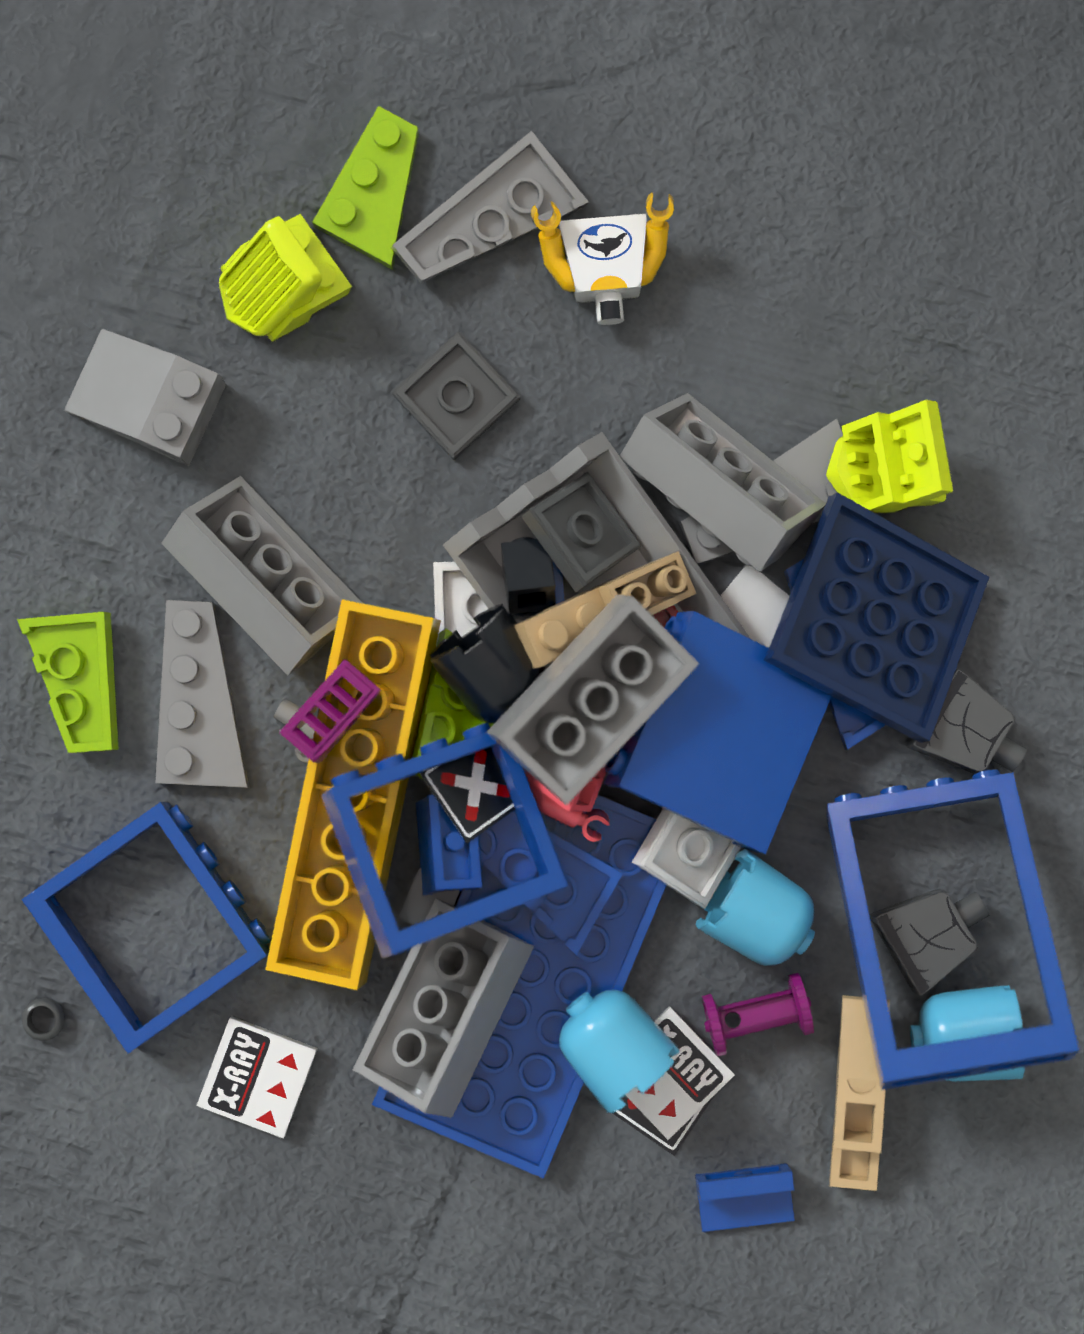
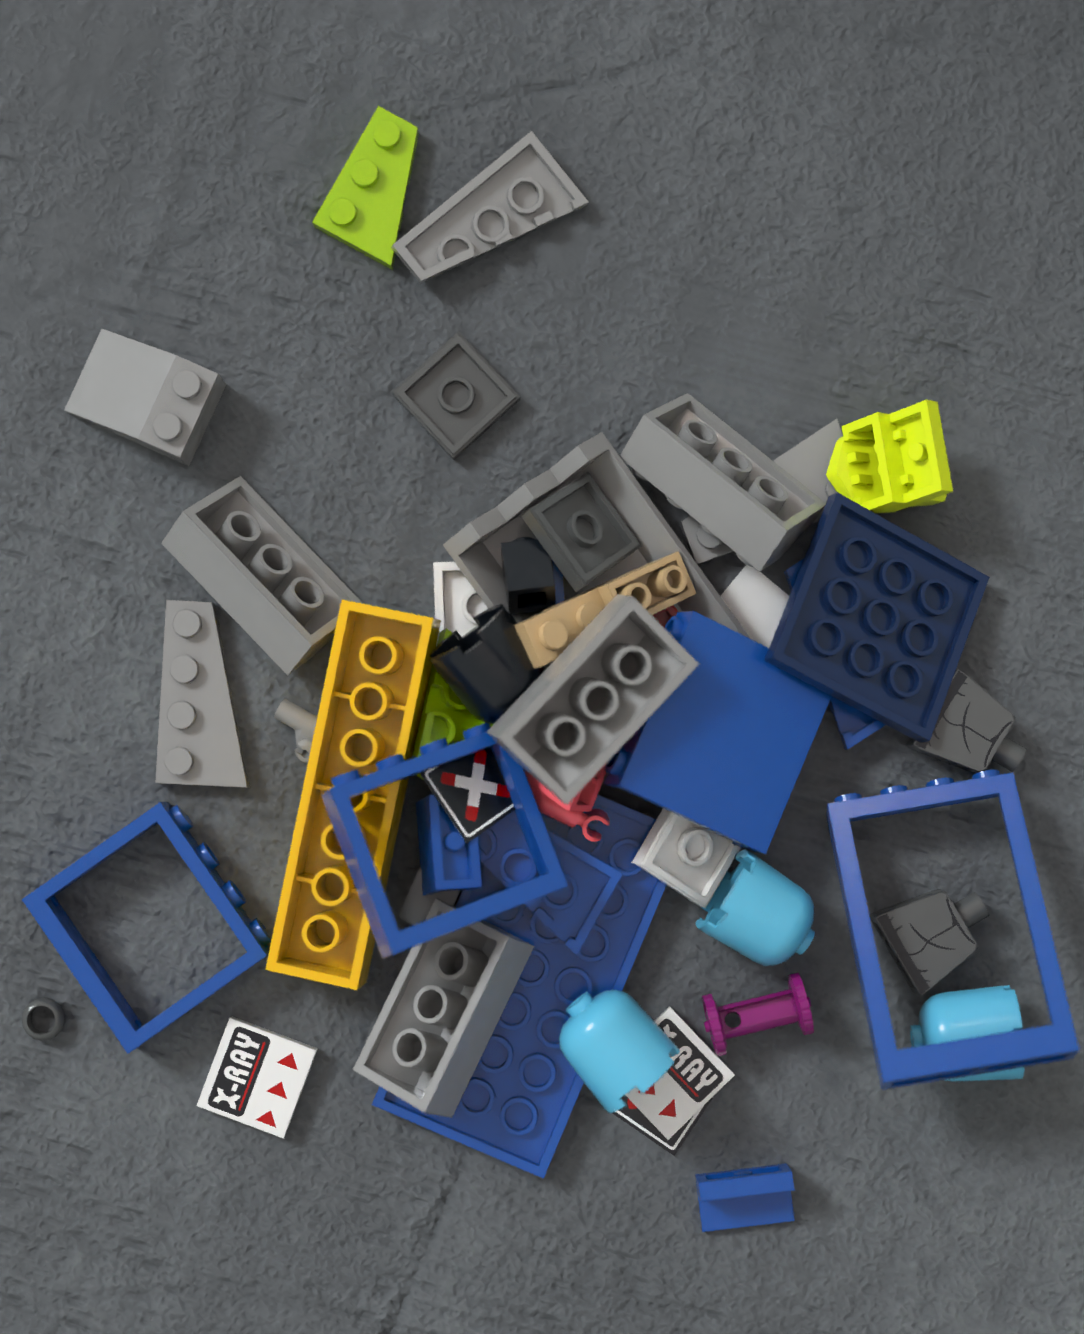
lime wing [17,612,119,753] -> none
neon yellow piece [219,214,352,342] -> none
magenta slope [279,659,382,763] -> none
torso [531,192,674,325] -> none
tan slope [829,995,890,1191] -> none

